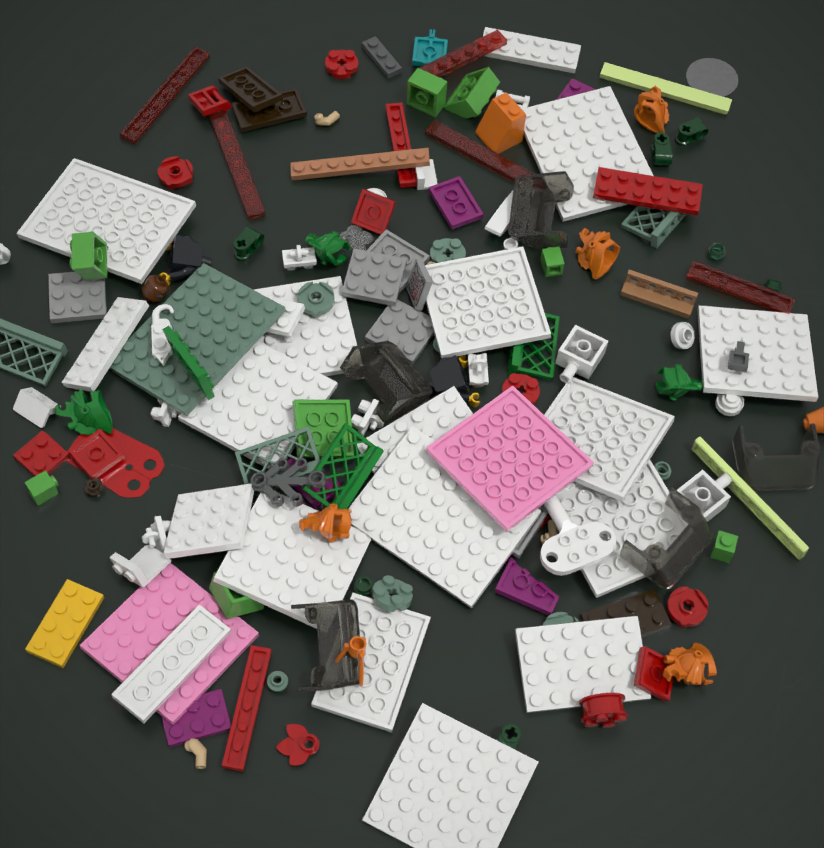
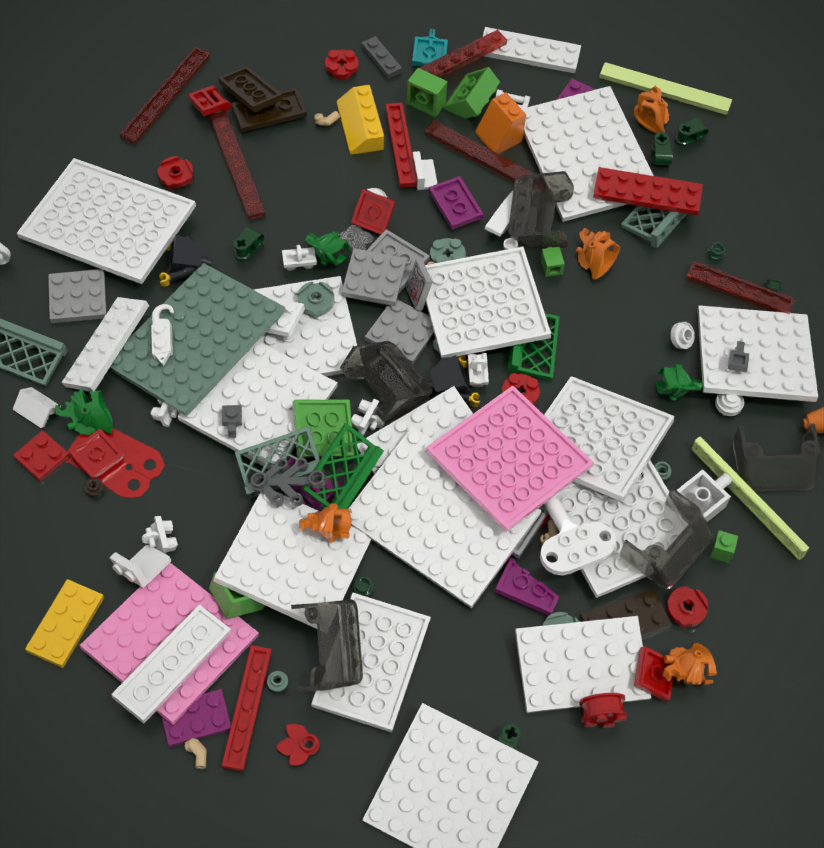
bright green brick [24,470,59,506] -> none
bright green brick [70,231,107,280] -> none
reddish brown head [141,275,169,303] -> none
green plate [162,325,215,401] -> none
white plate [163,484,254,559] -> none
nougat plate [291,148,430,181] -> none
orange plant [335,636,367,686] -> none
sand green plate [371,575,413,612] -> none
white brick [556,325,608,383] -> none
medium nougat fence [620,269,698,319] -> none
flat silver sticker [686,58,738,97] -> none
none -> dark grey plate [222,405,242,438]
none -> yellow slope [337,85,384,155]

